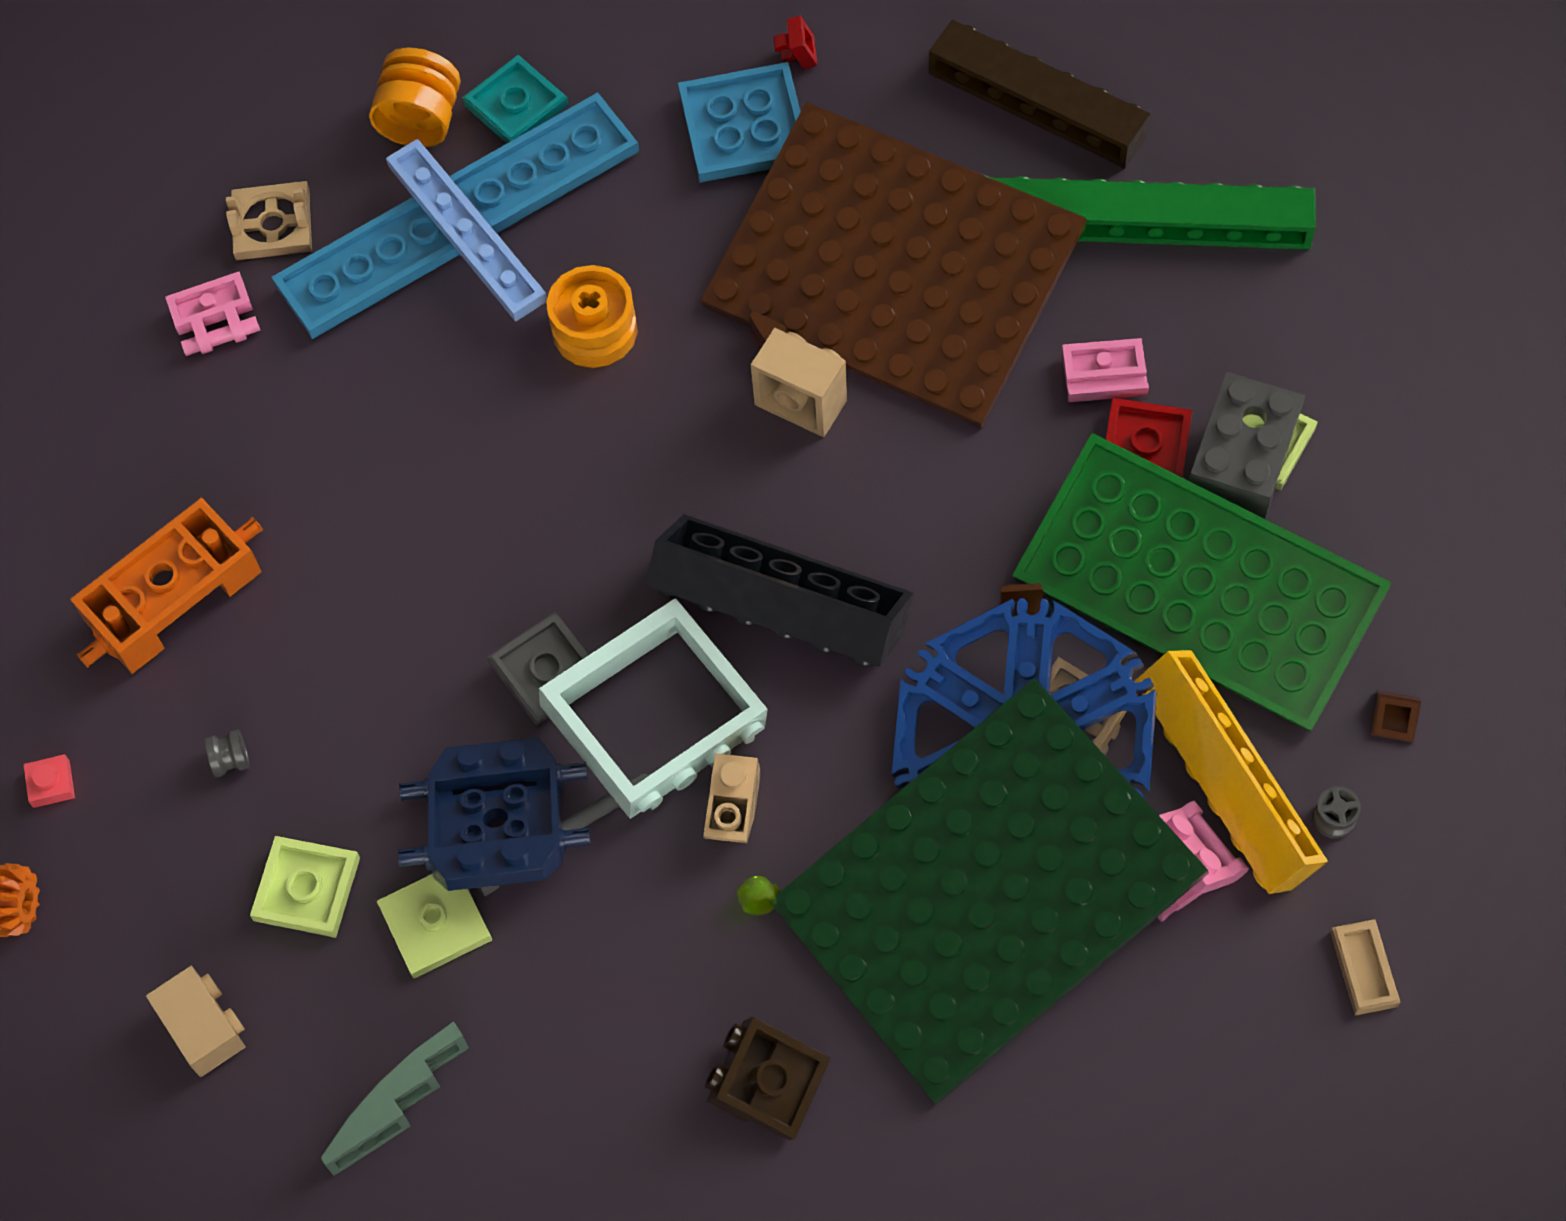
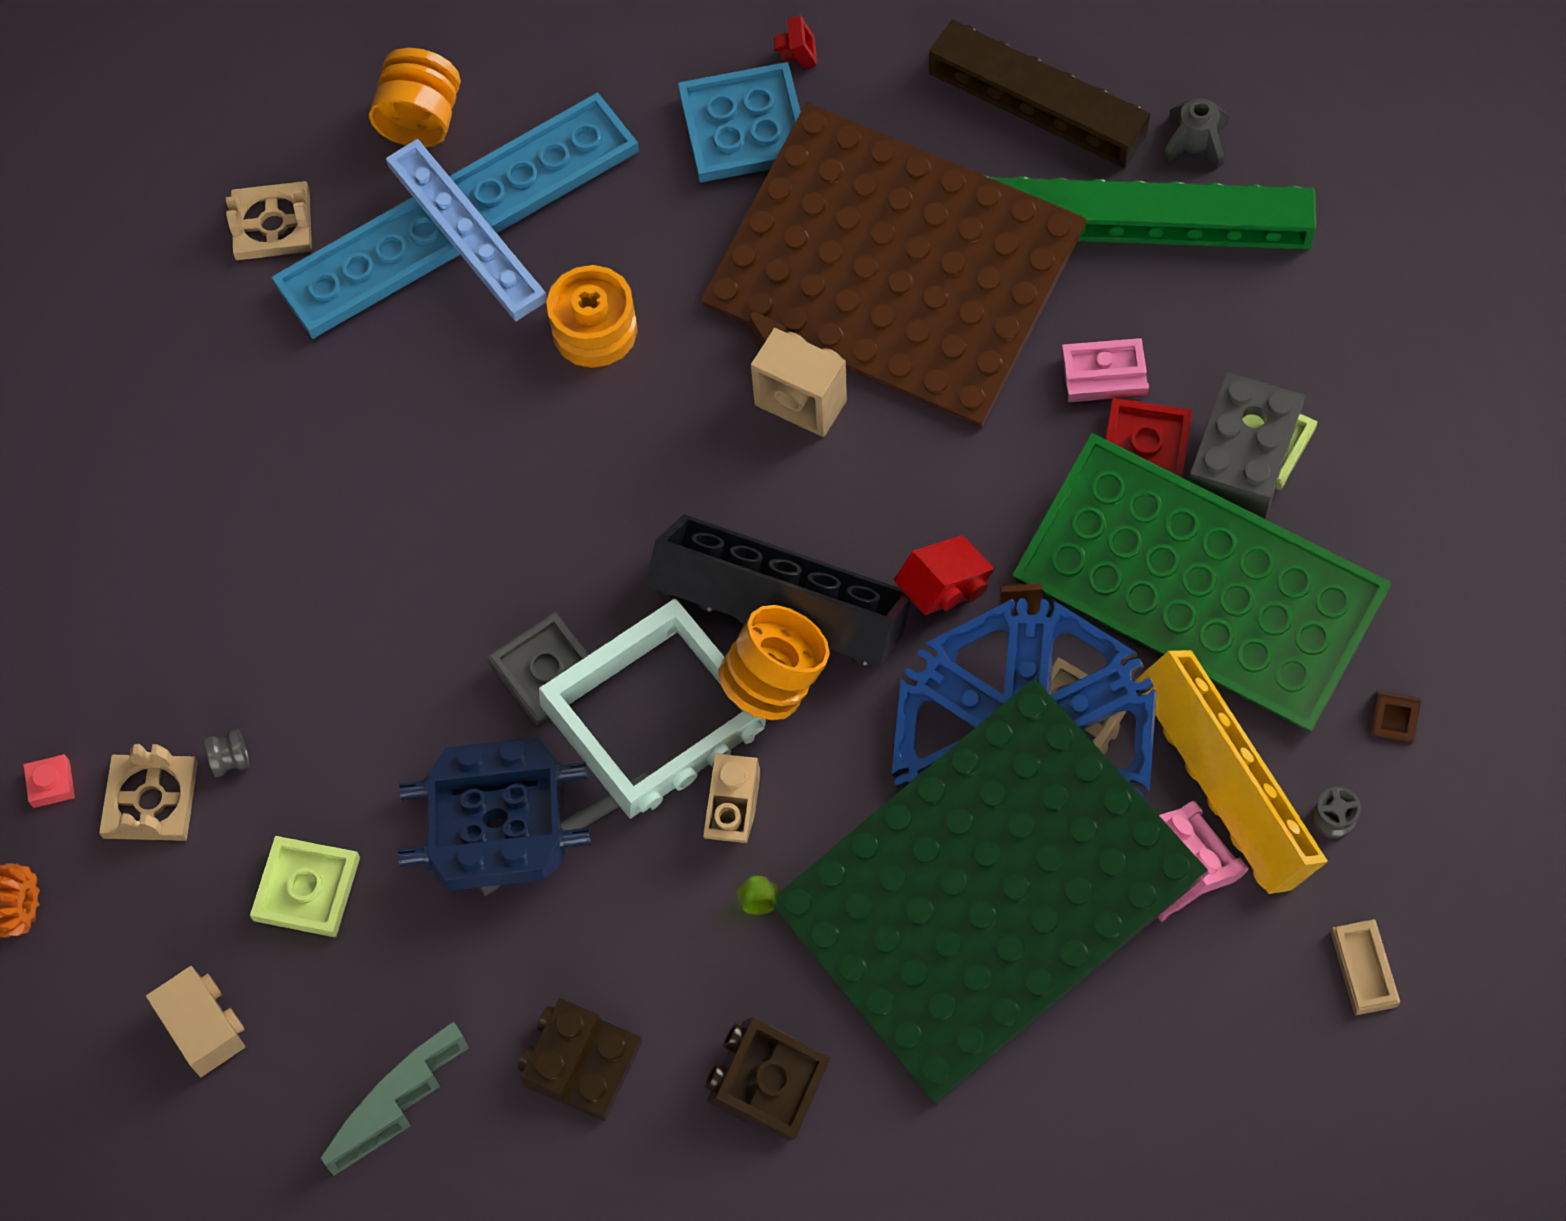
orange brick [70,497,263,674] -> none
bright pink plate [165,272,261,356] -> none
yellowish green plate [377,874,492,979] -> none
teal plate [462,55,569,144] -> none
none -> tan piece [99,744,198,841]
none -> dark brown plate [518,998,643,1121]
none -> light orange wheel [718,605,830,720]
none -> red brick [893,535,995,615]
none -> dark grey brick [1163,98,1229,168]

